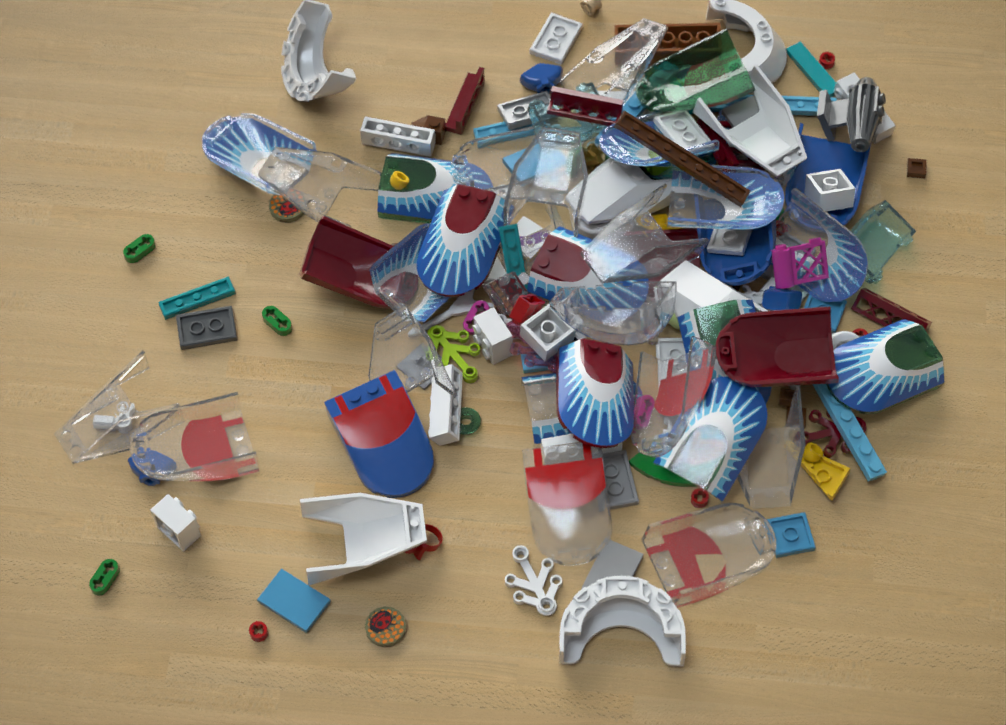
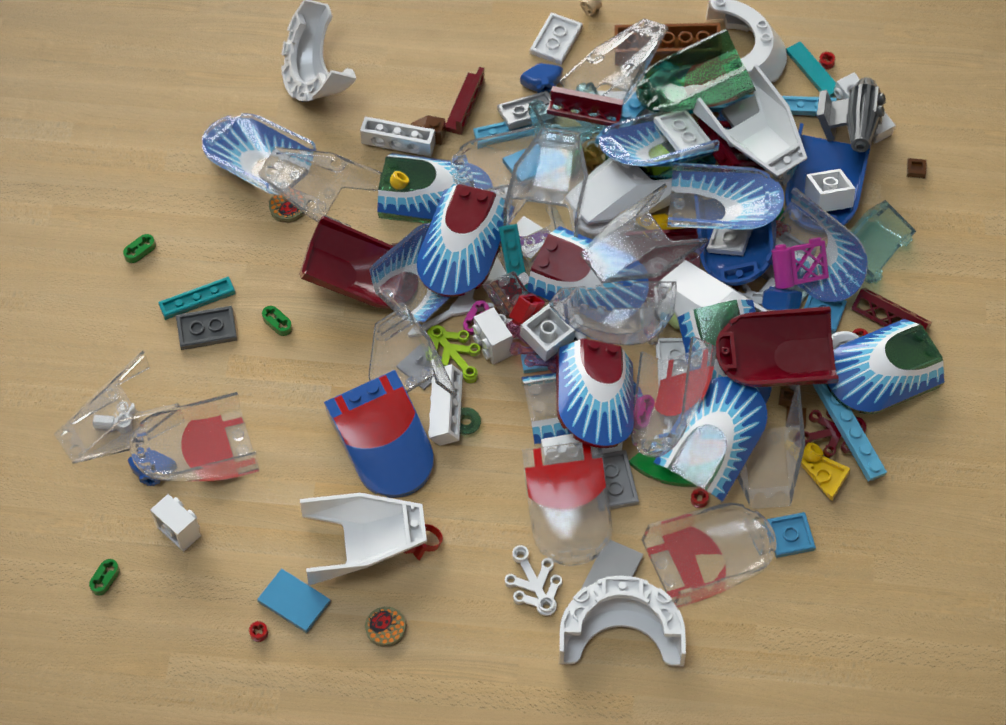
reddish brown tile [614,110,750,207] -> none

